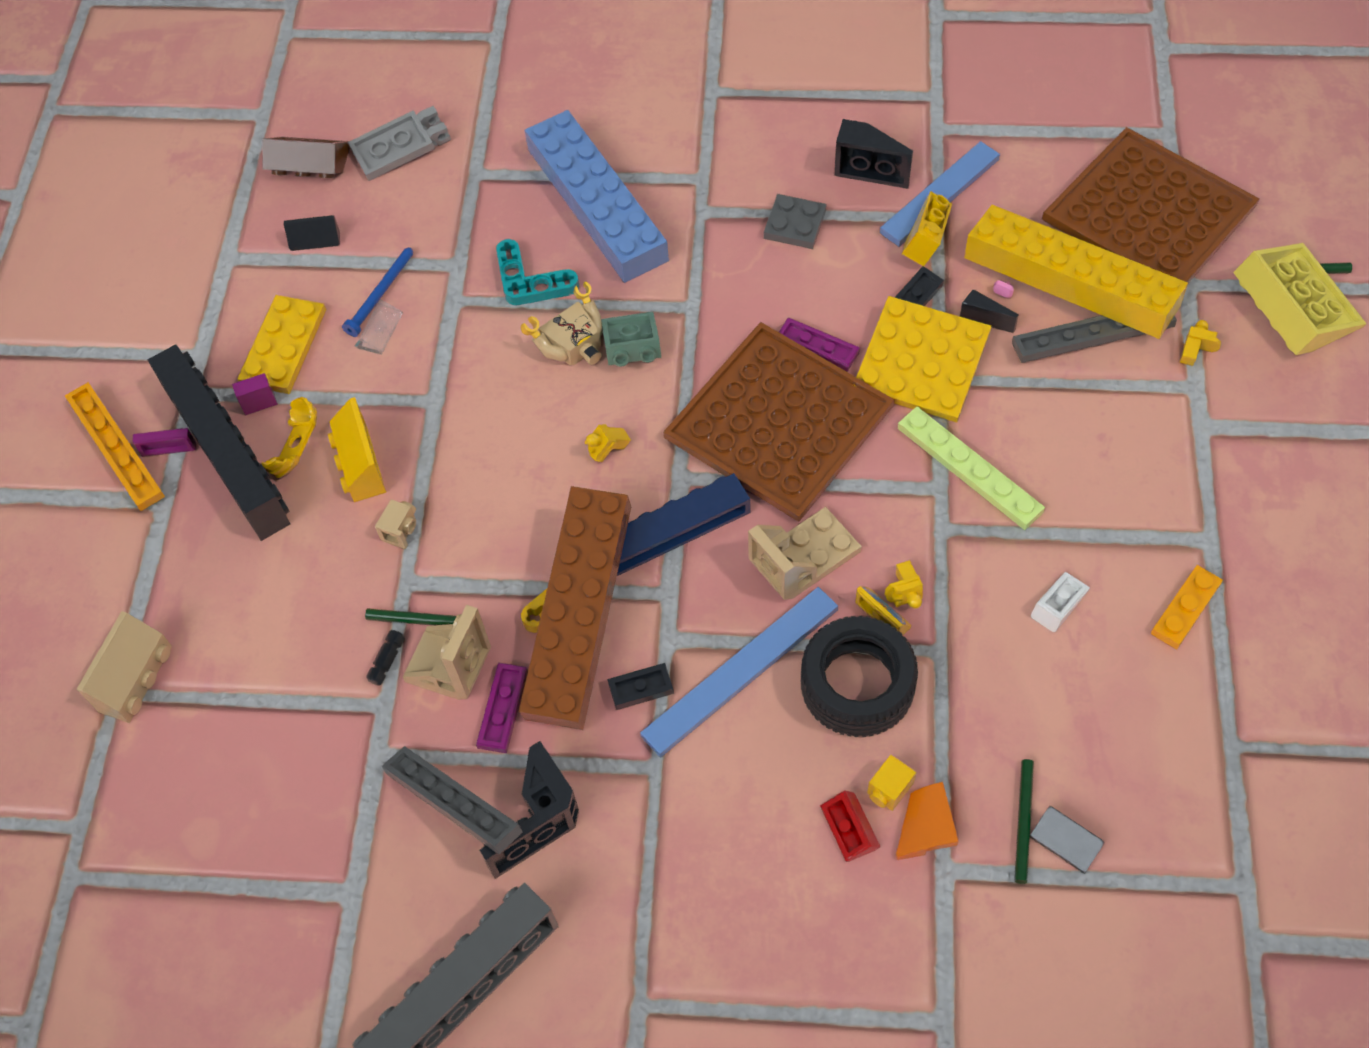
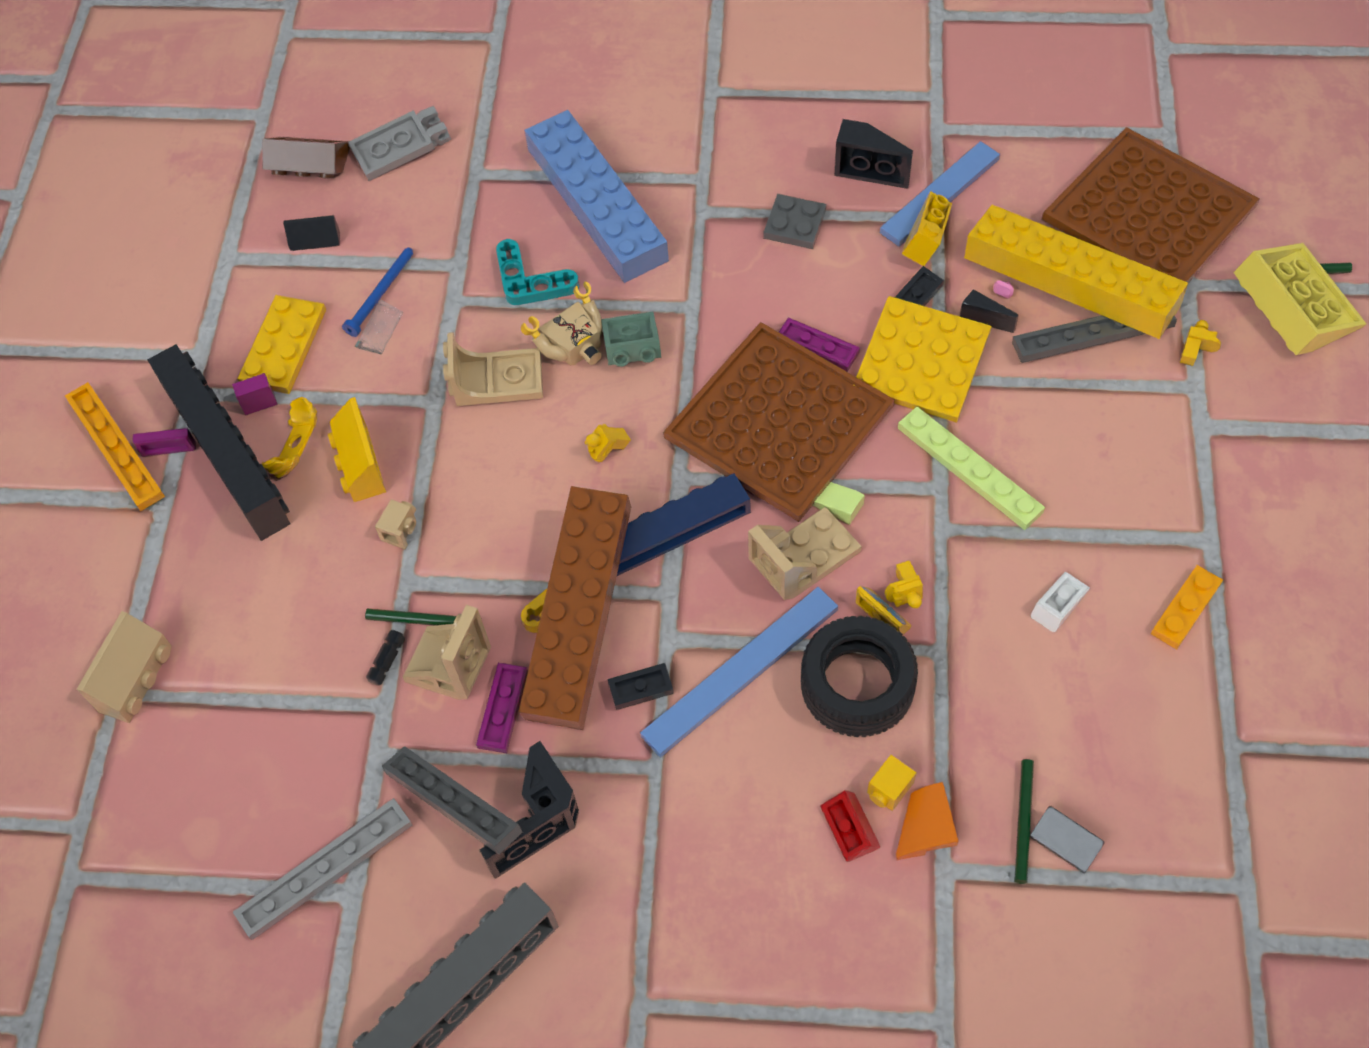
none -> light grey plate [233,798,413,940]
none -> tan bracket [443,332,543,406]
none -> yellowish green slope [813,482,865,525]

